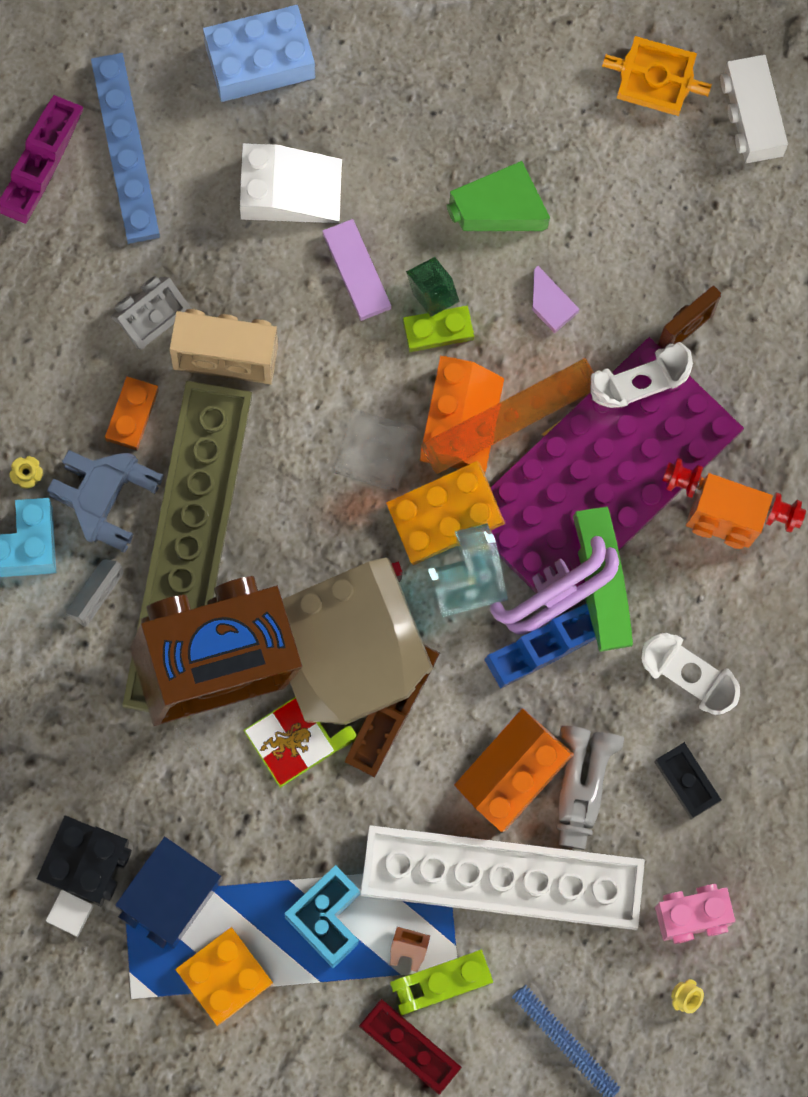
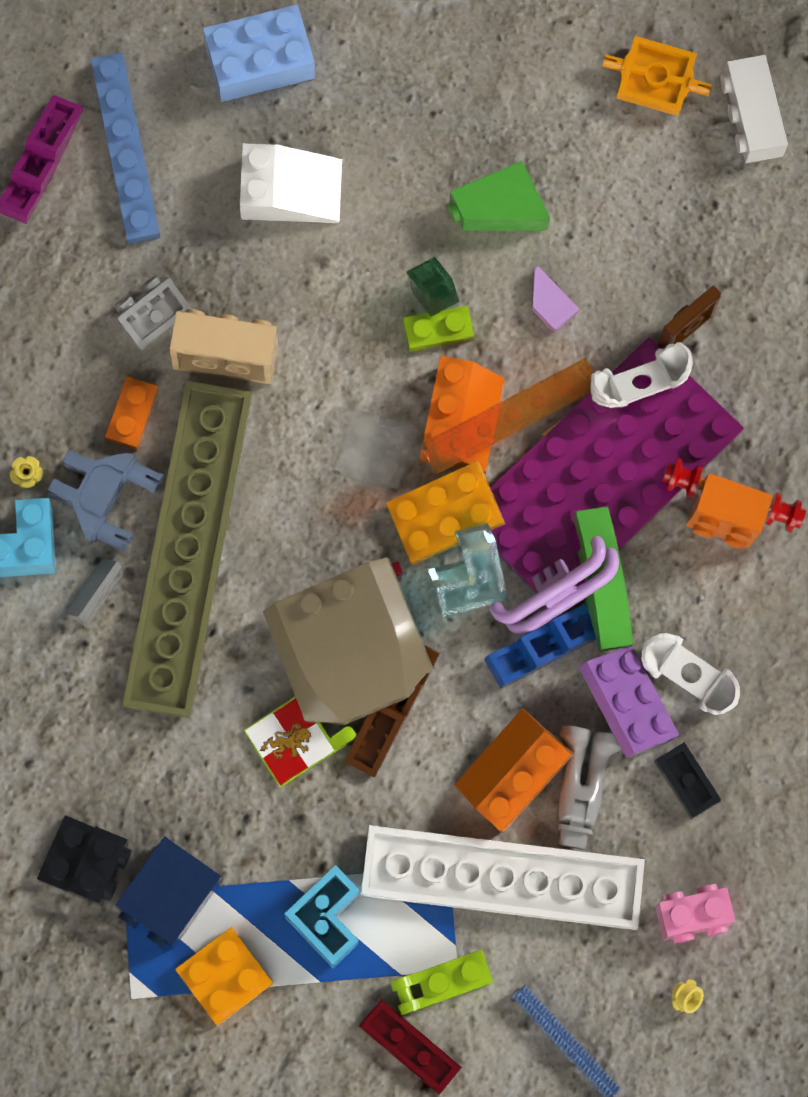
white tile [46,890,94,937] -> none
reddish brown brick [130,576,302,727] -> none
lavender tile [323,219,391,321] -> none
tile [390,927,430,972] -> none
none -> medium lavender plate [579,646,680,758]

